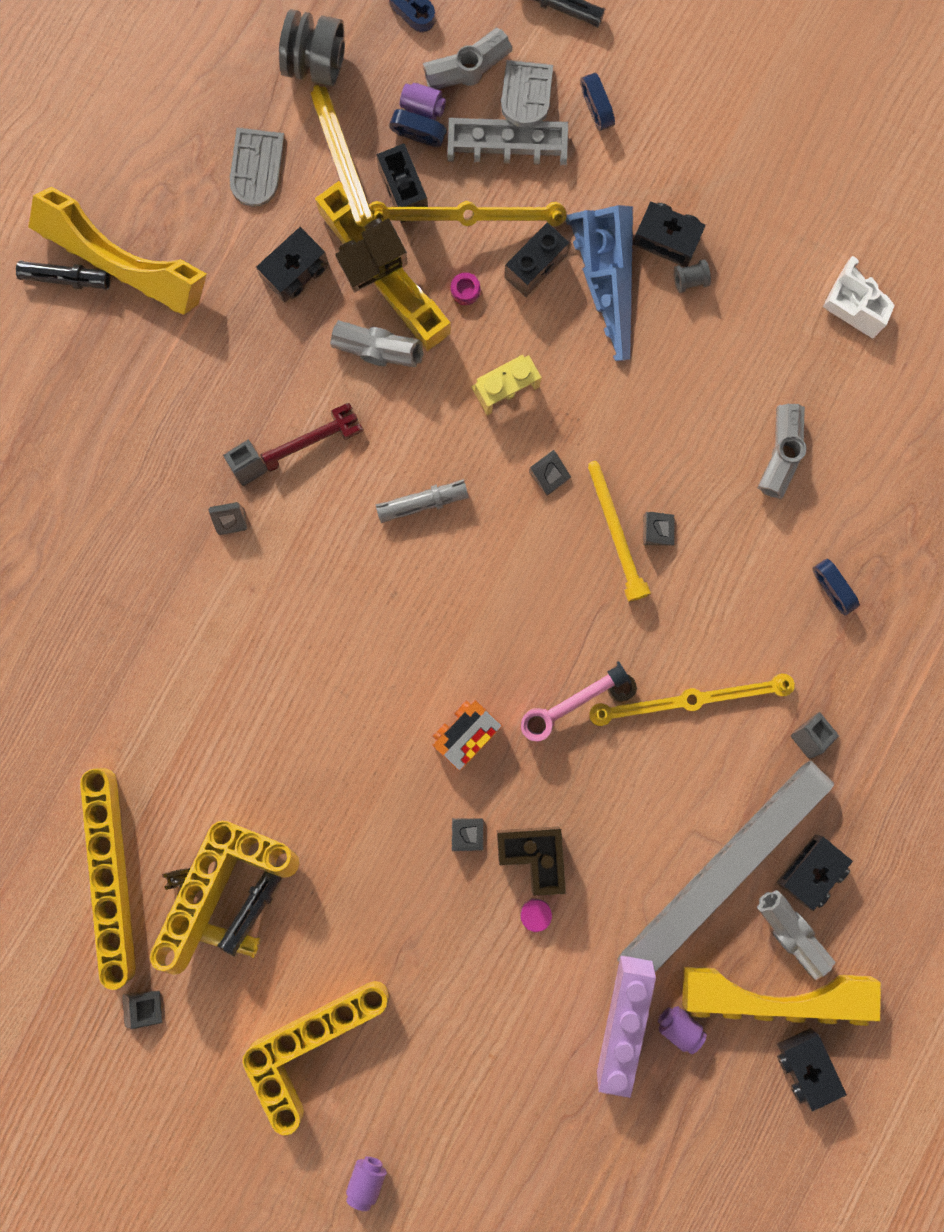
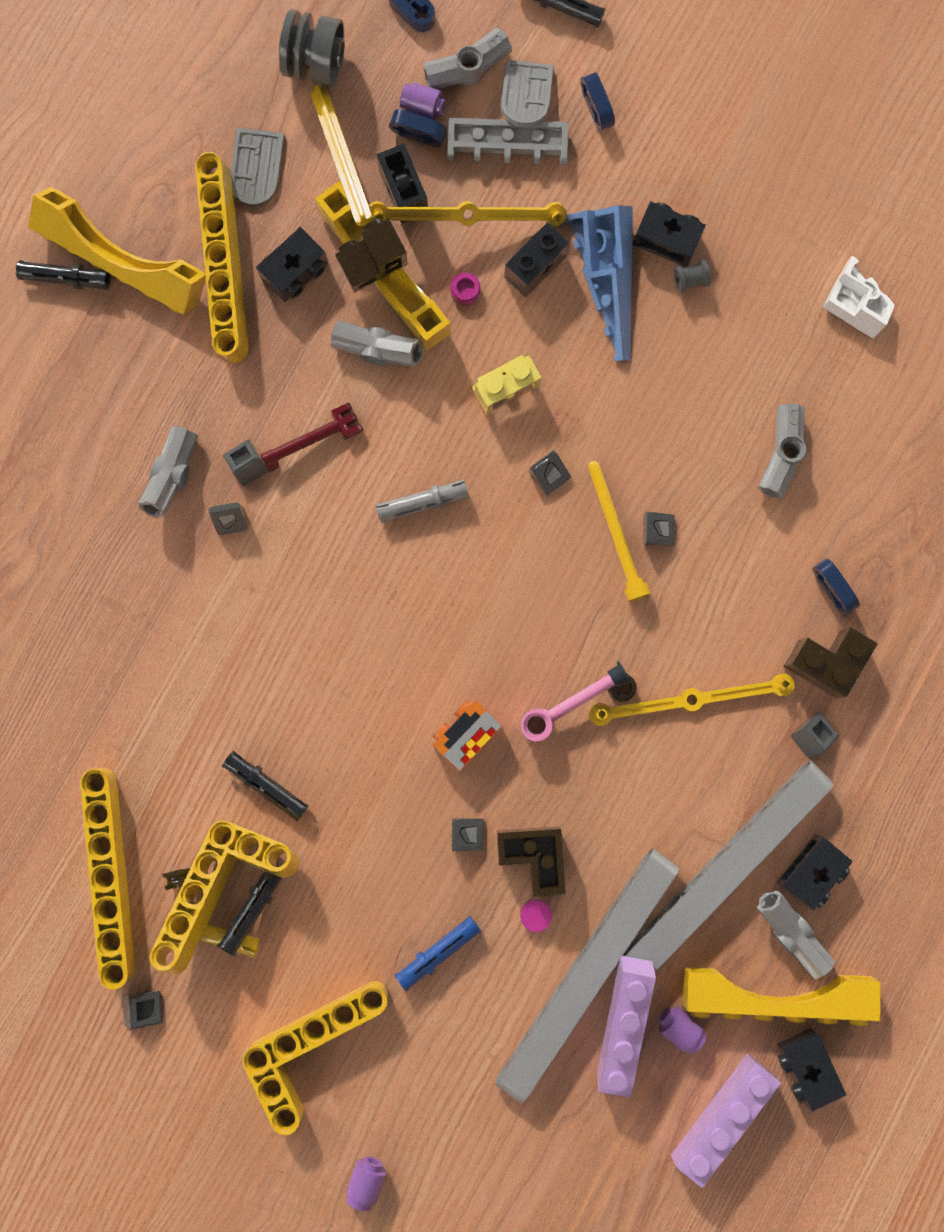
none -> light grey piece [138,426,198,518]
none -> yellow beam [195,152,249,363]
none -> black pin [221,750,309,822]
none -> blue pin [395,916,482,991]
none -> light grey beam [495,848,679,1104]
none -> lavender brick [671,1053,781,1188]
none -> dark brown brick [783,627,878,698]

